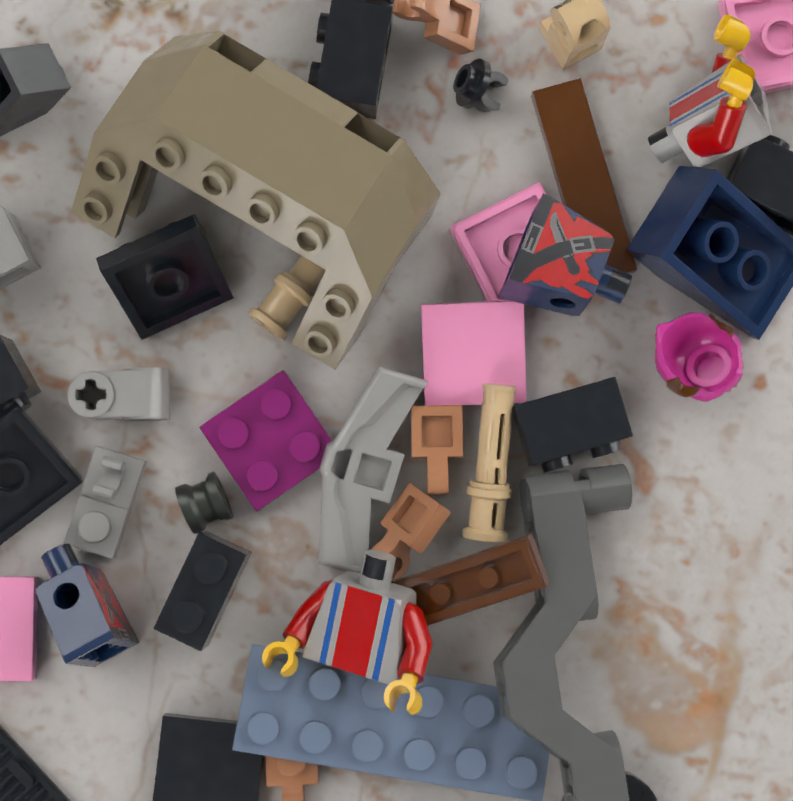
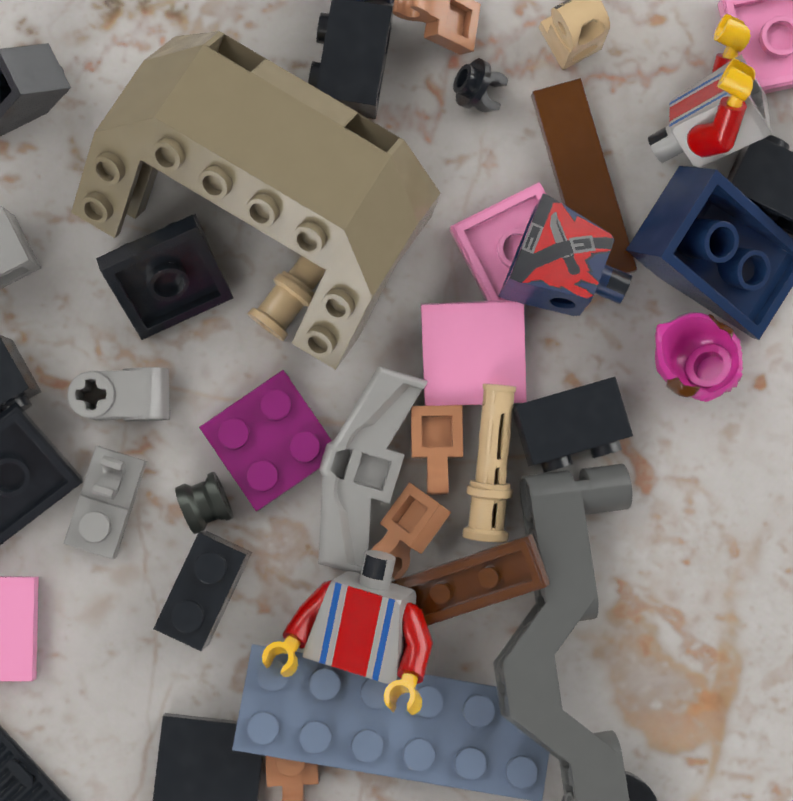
torso [36,544,140,667] -> none

